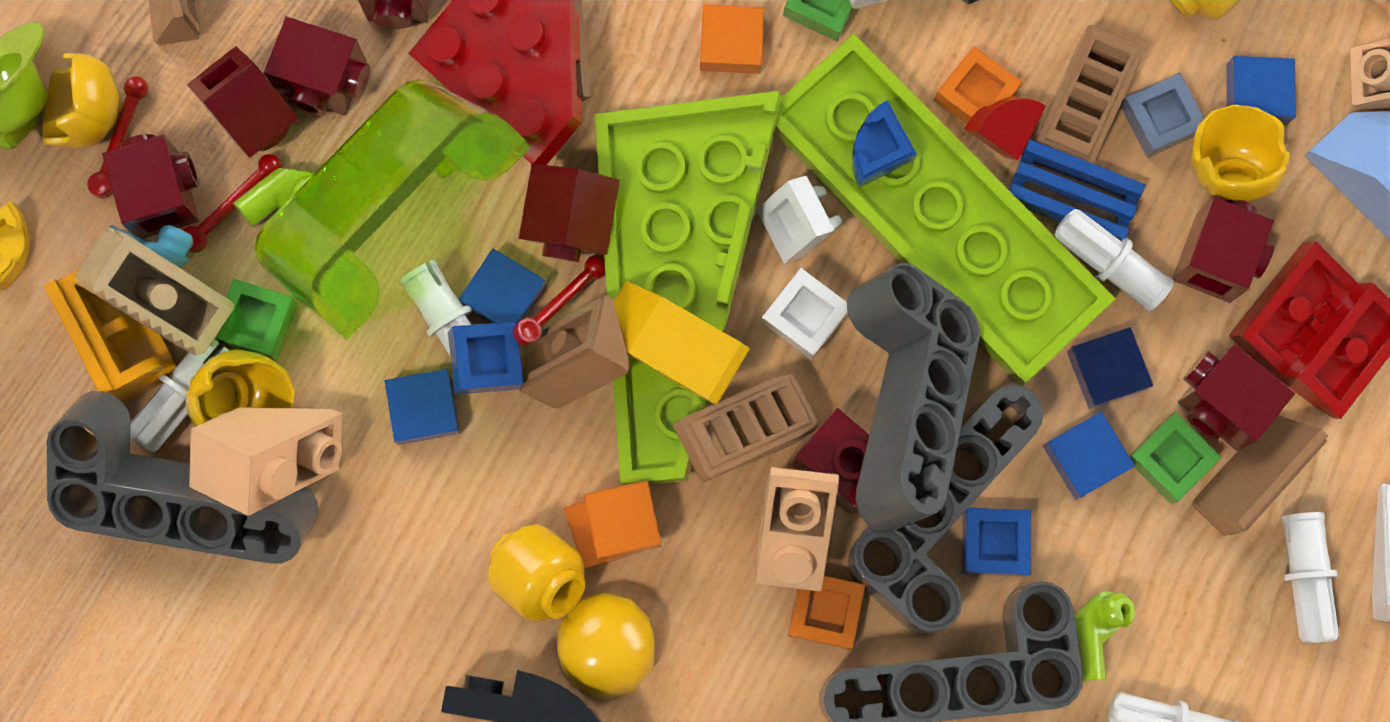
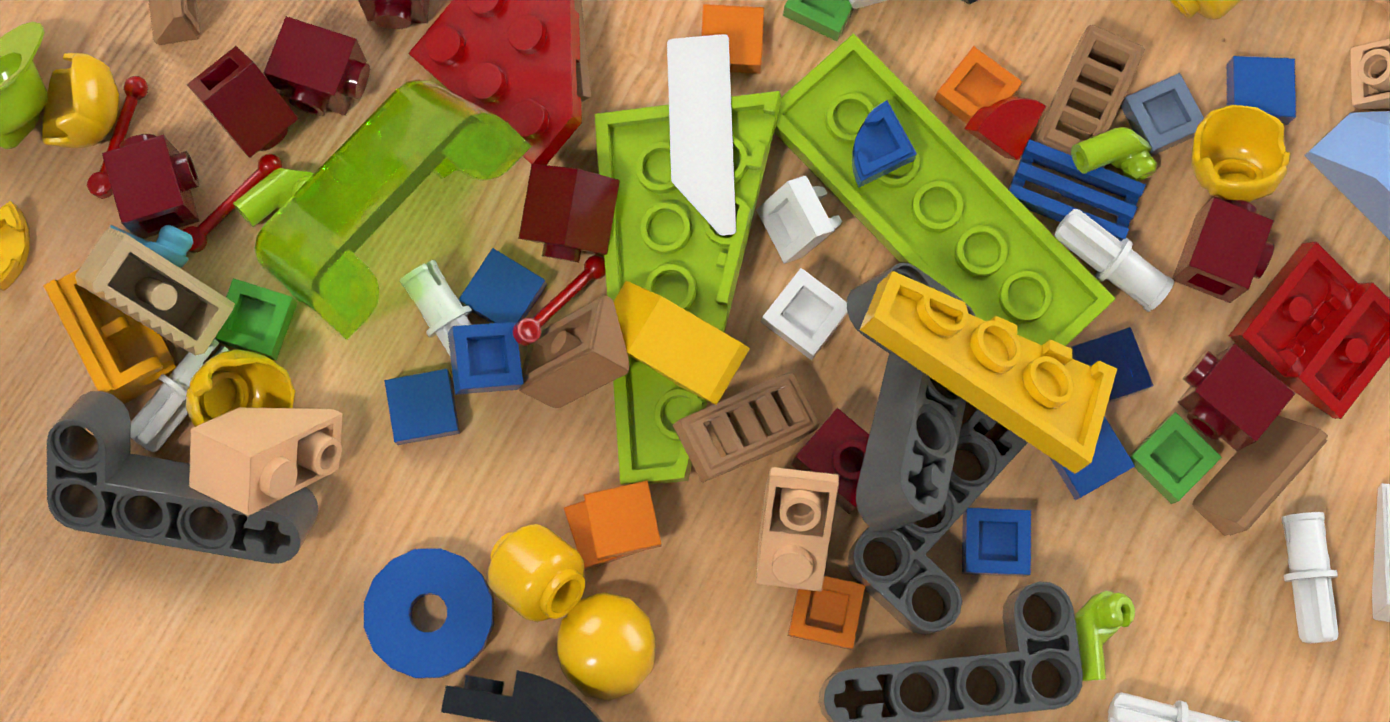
none -> blue tile [364,548,494,679]
none -> white sticker [667,34,736,235]
none -> yellow wing [860,271,1117,474]
none -> lime arm [1071,127,1157,182]

